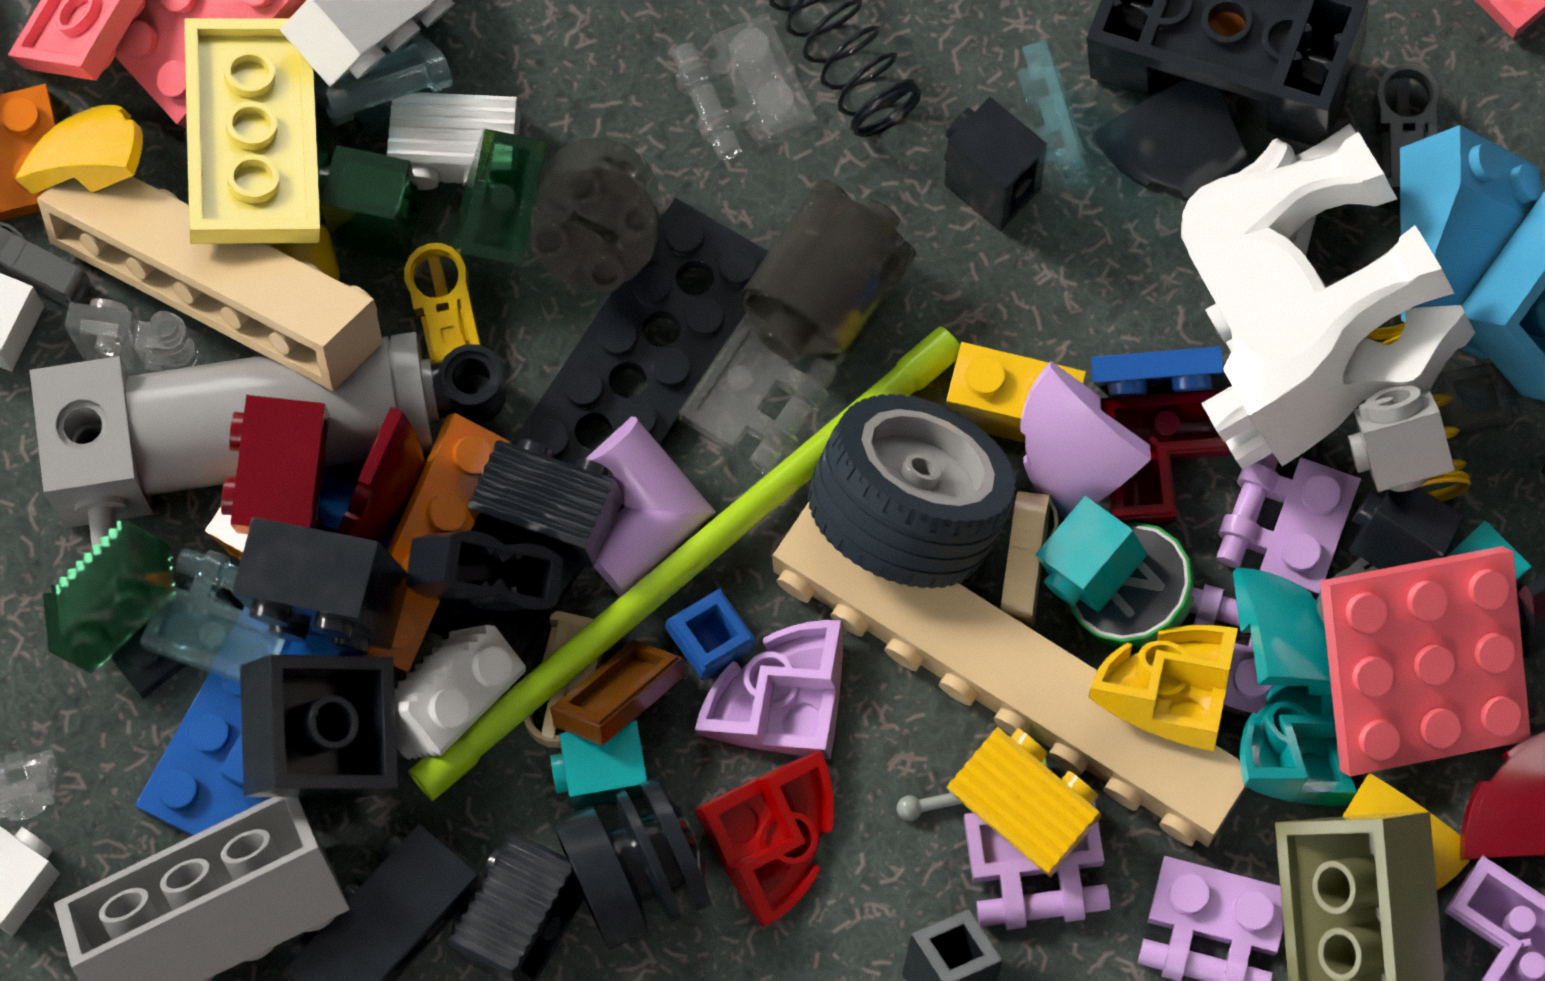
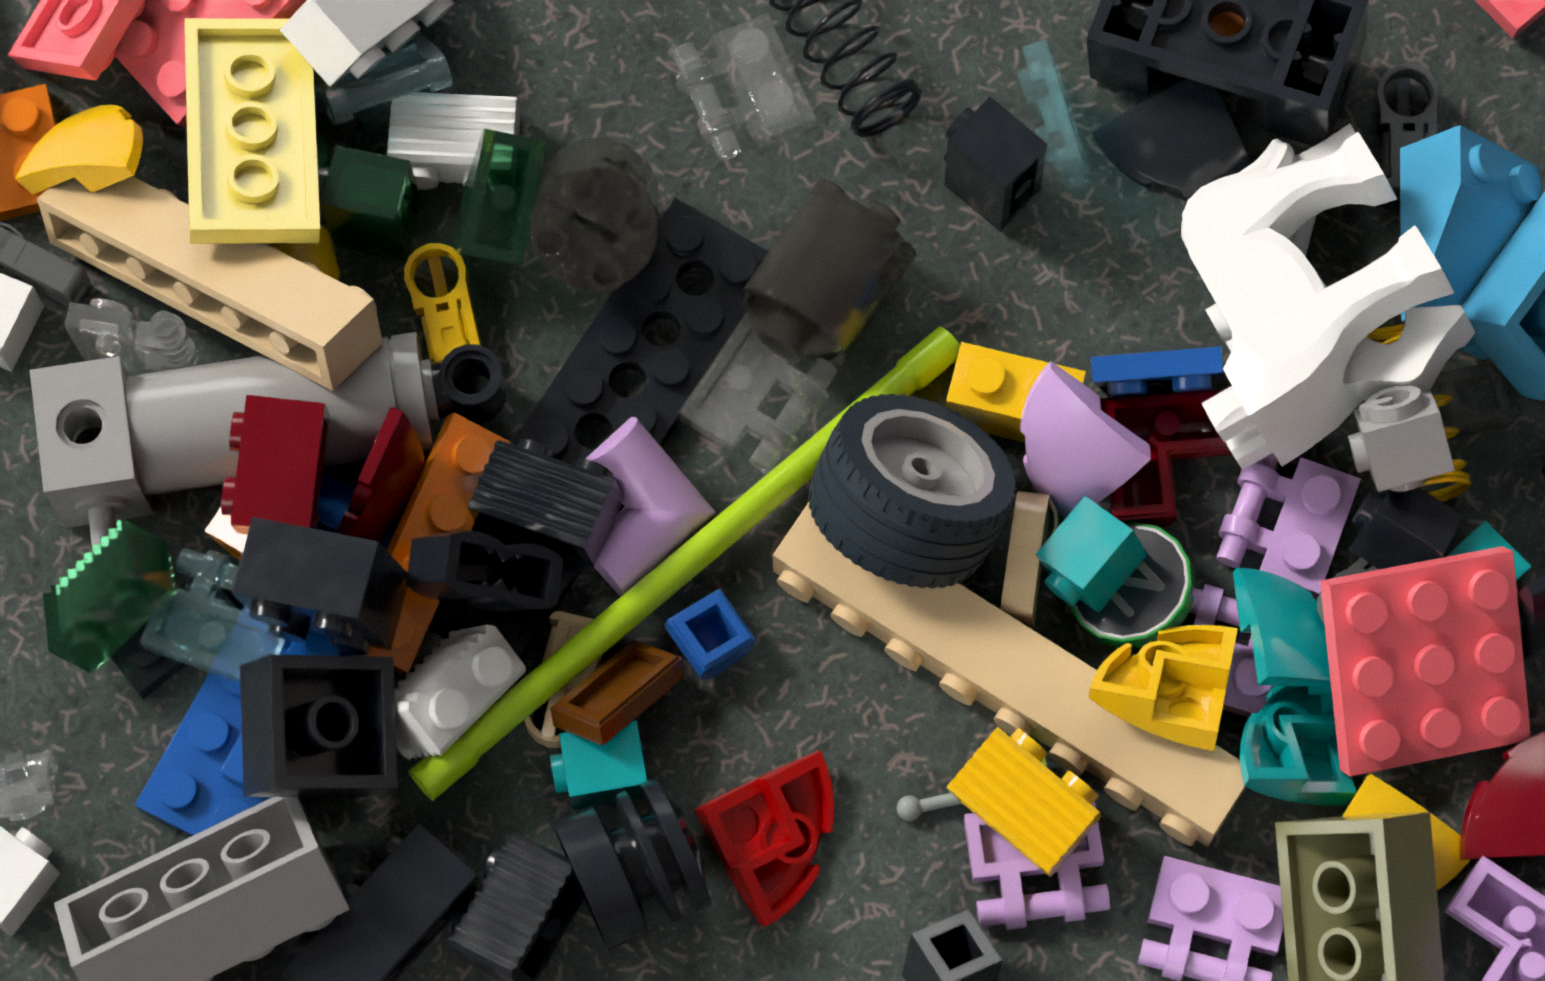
lavender brick [695,620,844,759] -> none

